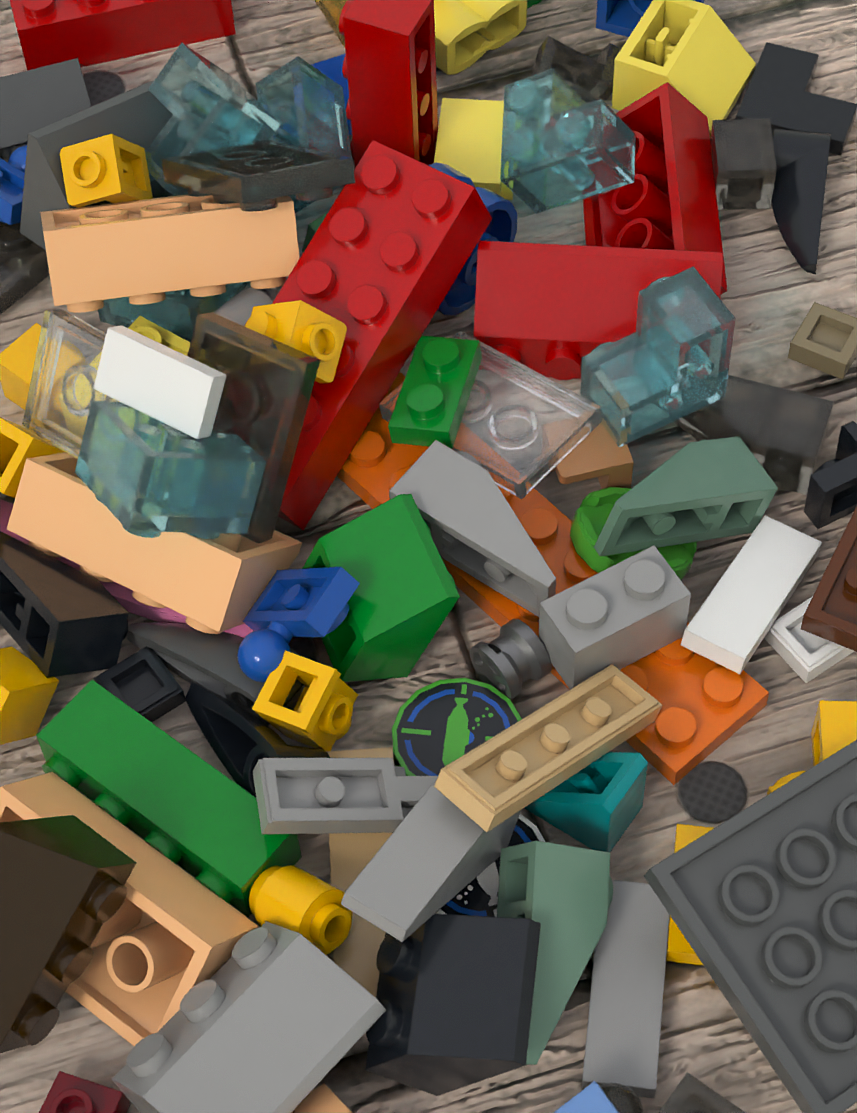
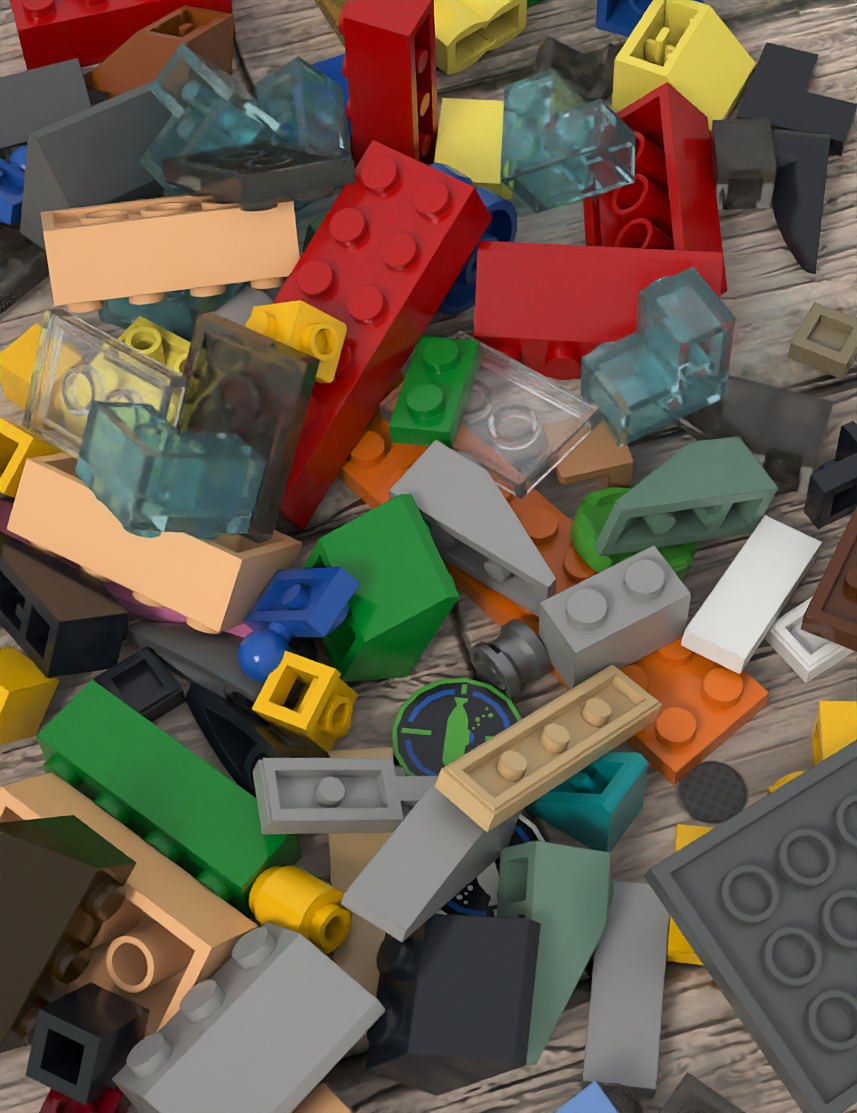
yellow bracket [60,134,153,208] -> none
white tile [93,325,227,440] -> none
none -> black brick [25,982,150,1105]
none -> dark orange slope [86,5,234,111]

